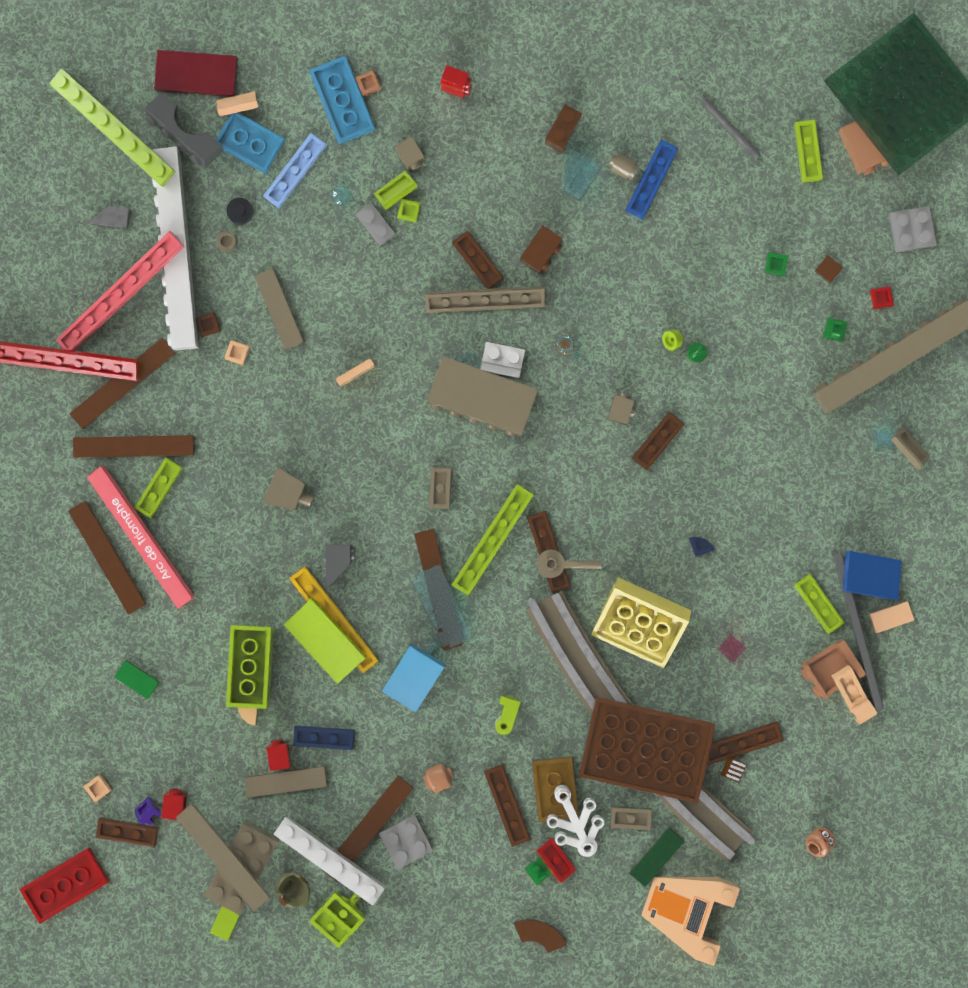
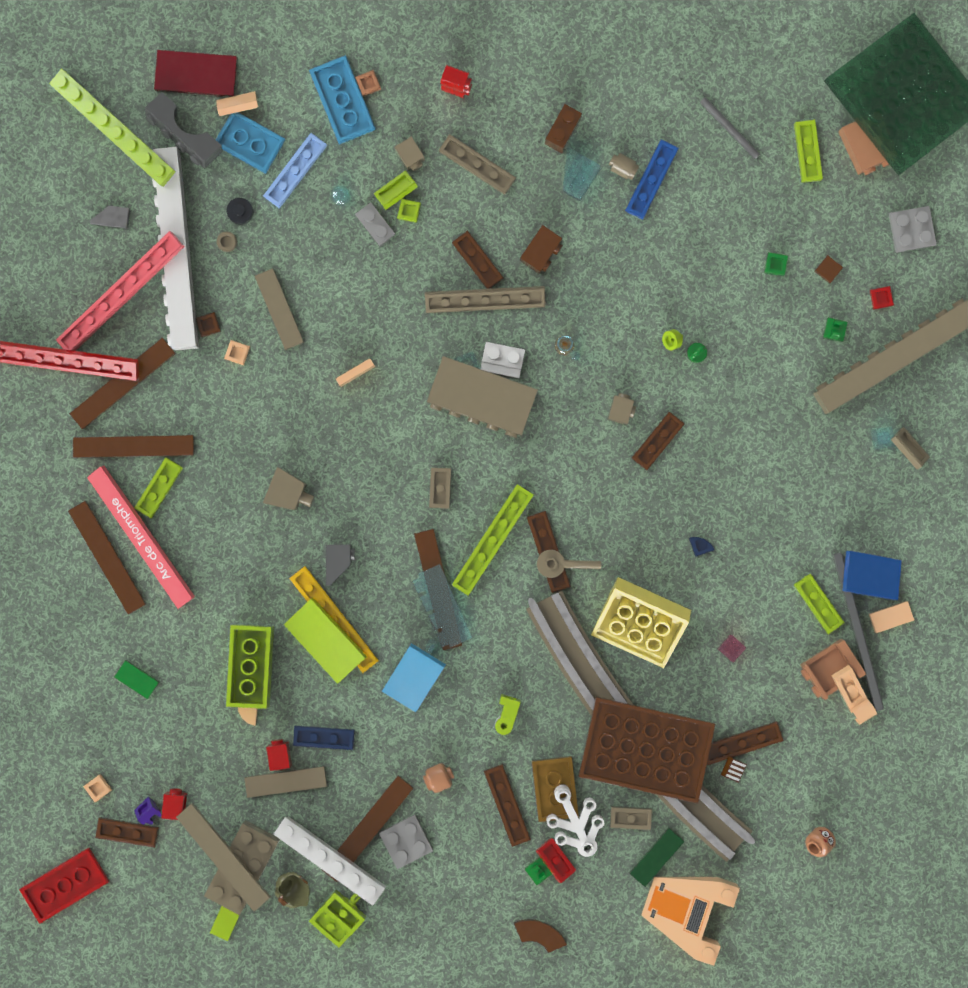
none -> dark tan tile [439,134,516,195]

